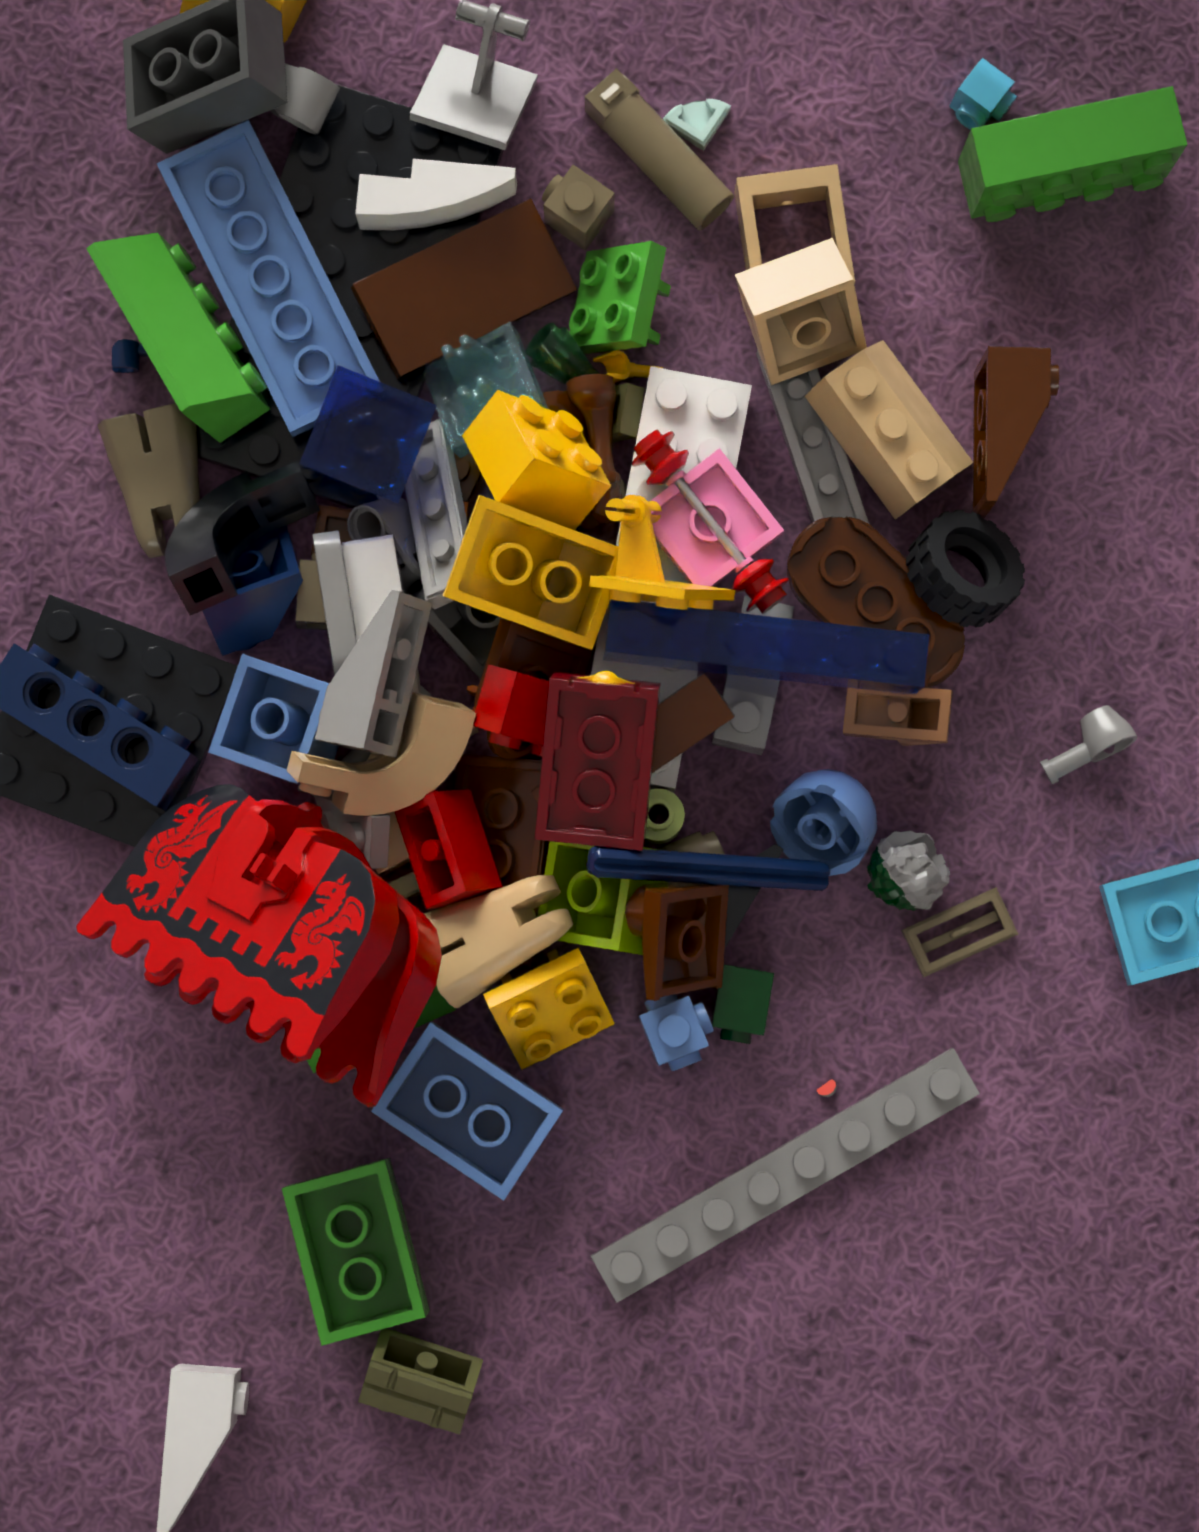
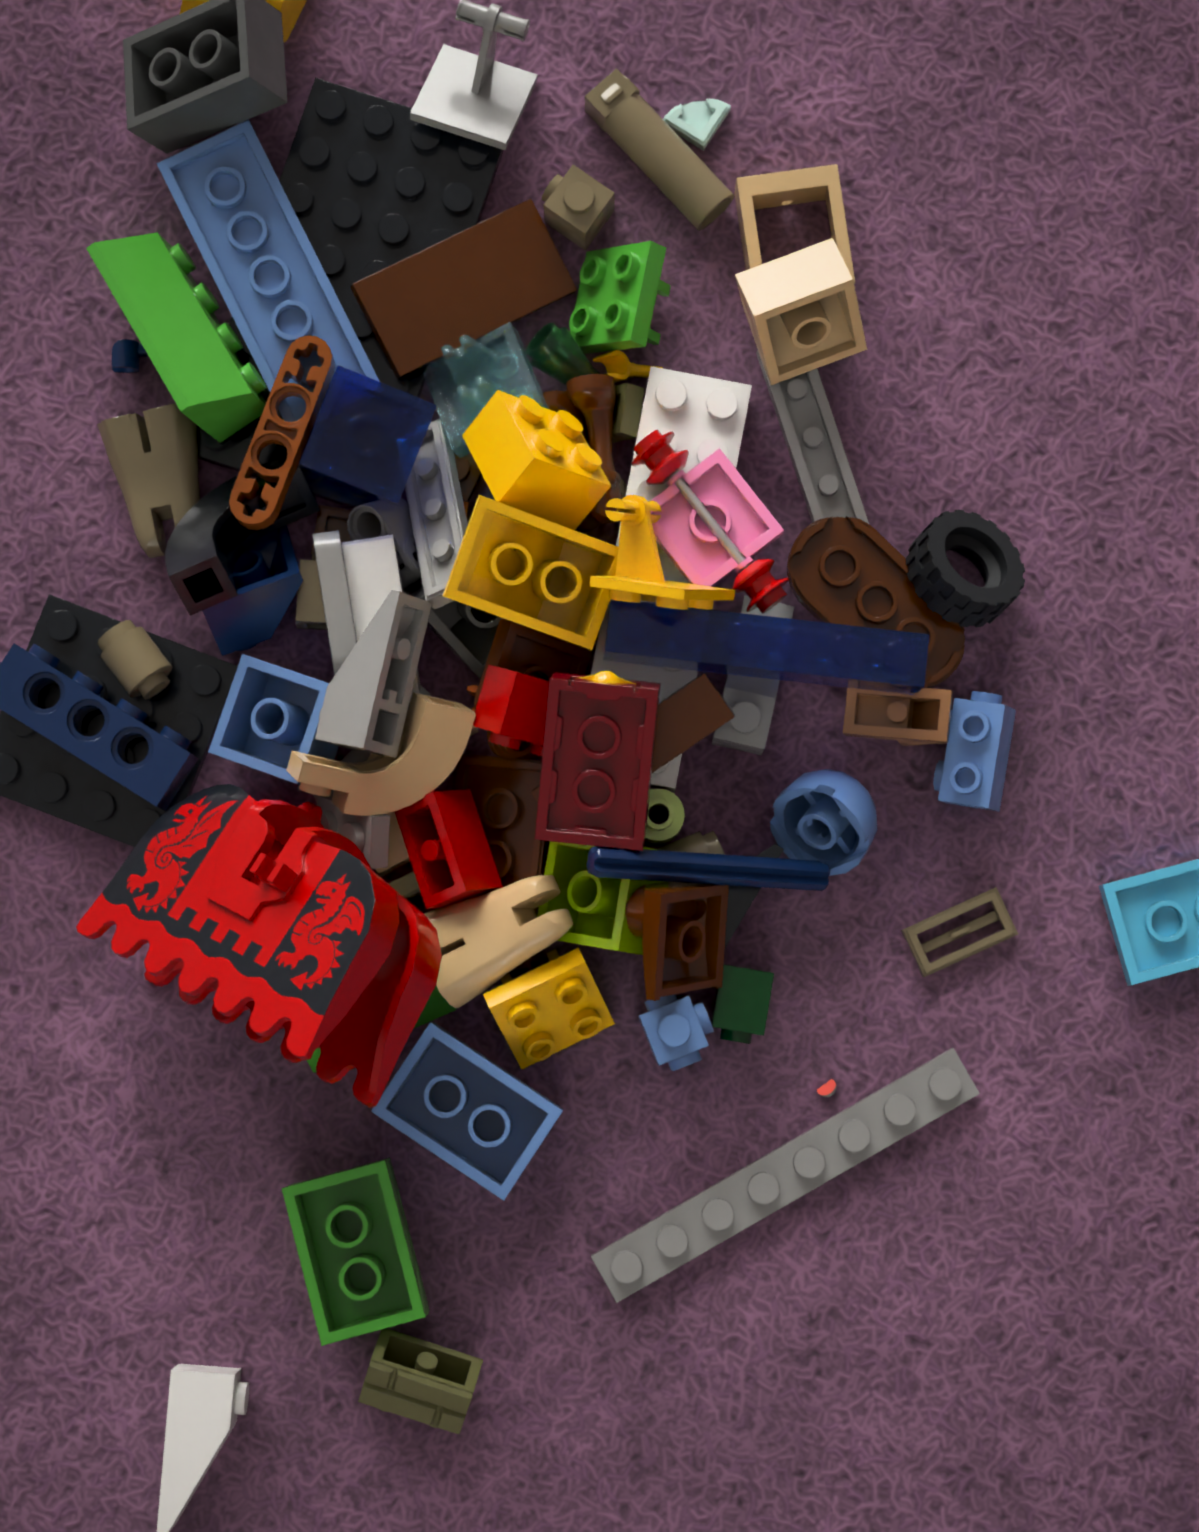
light grey piece [270,63,340,135] -> none
white slope [355,159,517,231] -> none
tan slope [805,340,973,520] -> none
light grey piece [867,830,950,911] -> none
medium azure plate [949,58,1017,130] -> none
bright green brick [958,86,1187,222] -> none
reddish brown slope [972,346,1059,519] -> none
light grey bar [1040,705,1138,784] -> none
none -> dark tan brick [97,620,173,699]
none -> dark orange beam [229,335,335,530]
none -> medium blue brick [933,691,1016,812]

